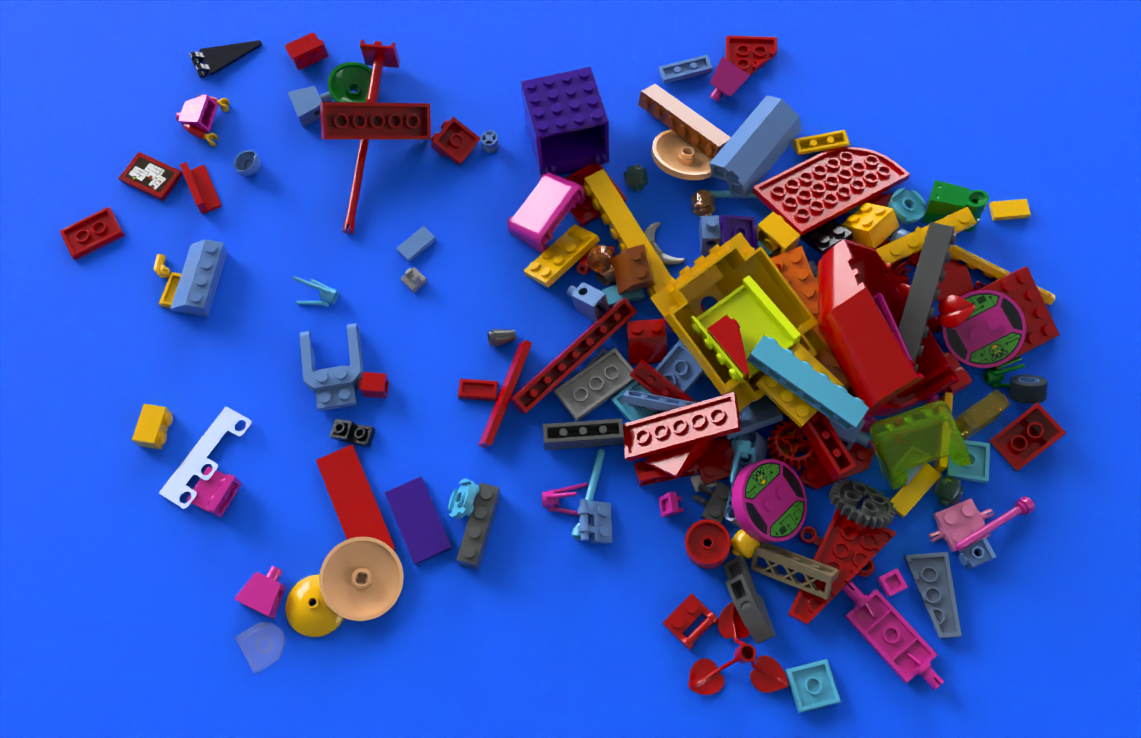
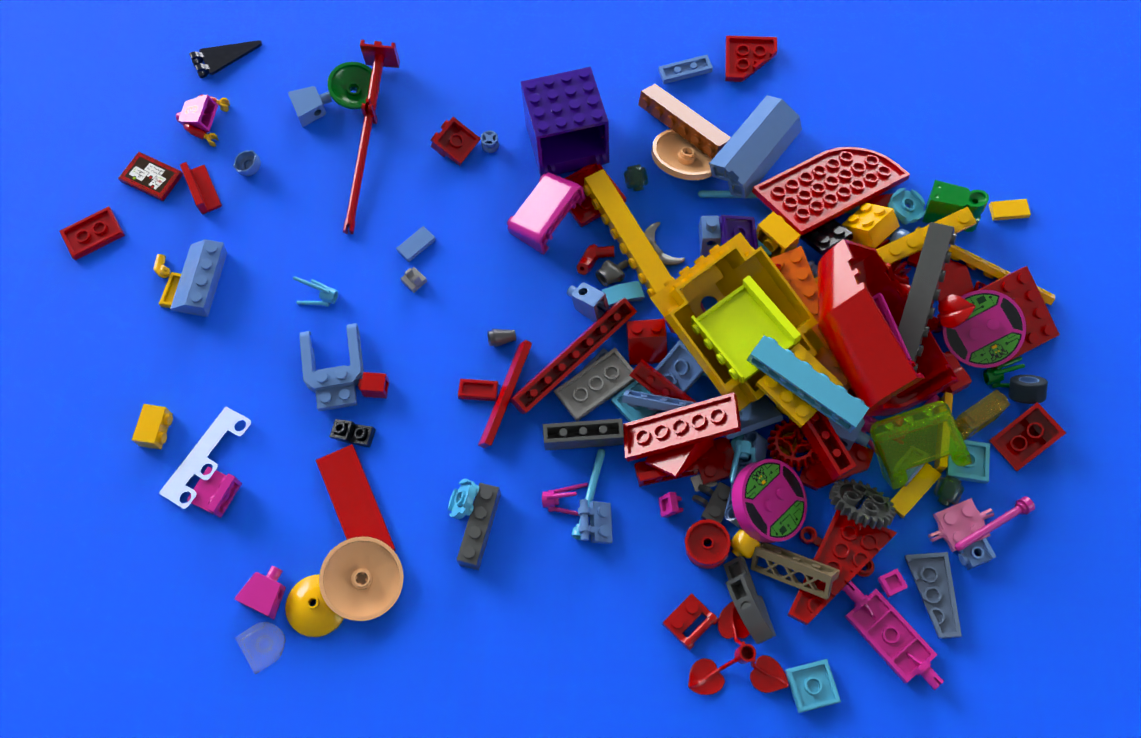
red bracket [285,33,328,71] -> none
red brick [320,102,431,140] -> none
dark purple tile [384,476,452,565] -> none
yellow plate [523,224,600,288] -> none
clear orange head [587,245,613,273] -> none
dark orange slope [611,244,656,295] -> none
clear orange head [691,189,715,217] -> none
red slope [707,315,749,381] -> none
dark pink torso [710,57,750,102] -> none
yellow slope [792,130,850,155] -> none

